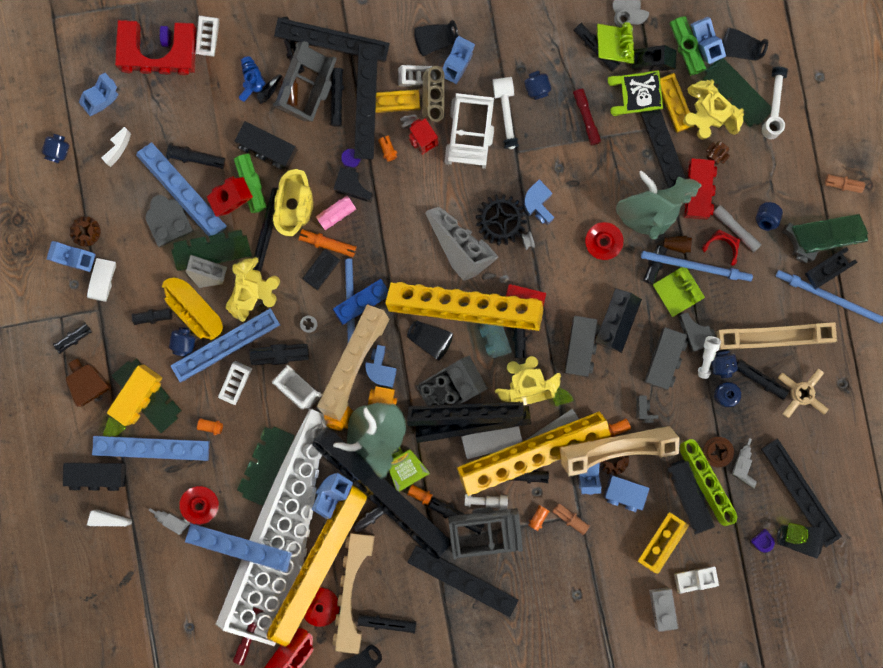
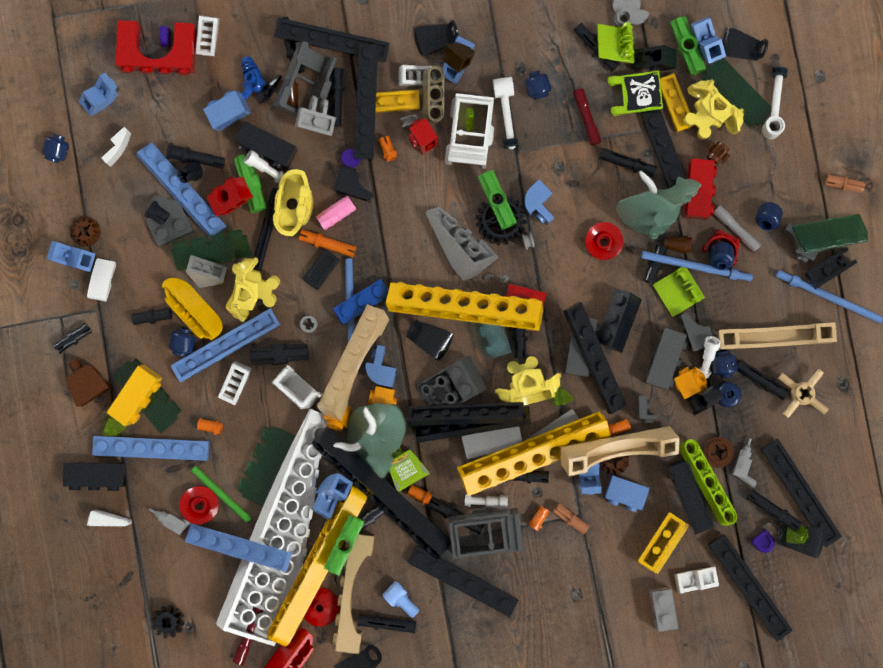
none -> black bush [144,201,170,226]
none -> black gear [151,605,185,639]
none -> black bush [177,162,203,183]
none -> bright green bar [191,466,252,523]
none -> medium blue brick [203,90,252,131]
none -> white piece [243,150,285,183]
none -> light grey hinge [295,96,336,136]
none -> bright green piece [324,514,365,575]
none -> light blue pin [382,581,419,618]
none -> dark brown brick [442,43,475,73]
none -> clear neon green tile [466,108,474,131]
none -> bright green piece [478,170,517,230]
none -> black plate [563,302,626,414]
none -> black pin [599,147,657,178]
none -> light orange brick [674,367,707,399]
none -> black piece [685,386,721,416]
none -> black plate [708,534,793,642]
none -> dark blue head [709,241,735,270]
none -> black pin [746,489,803,533]

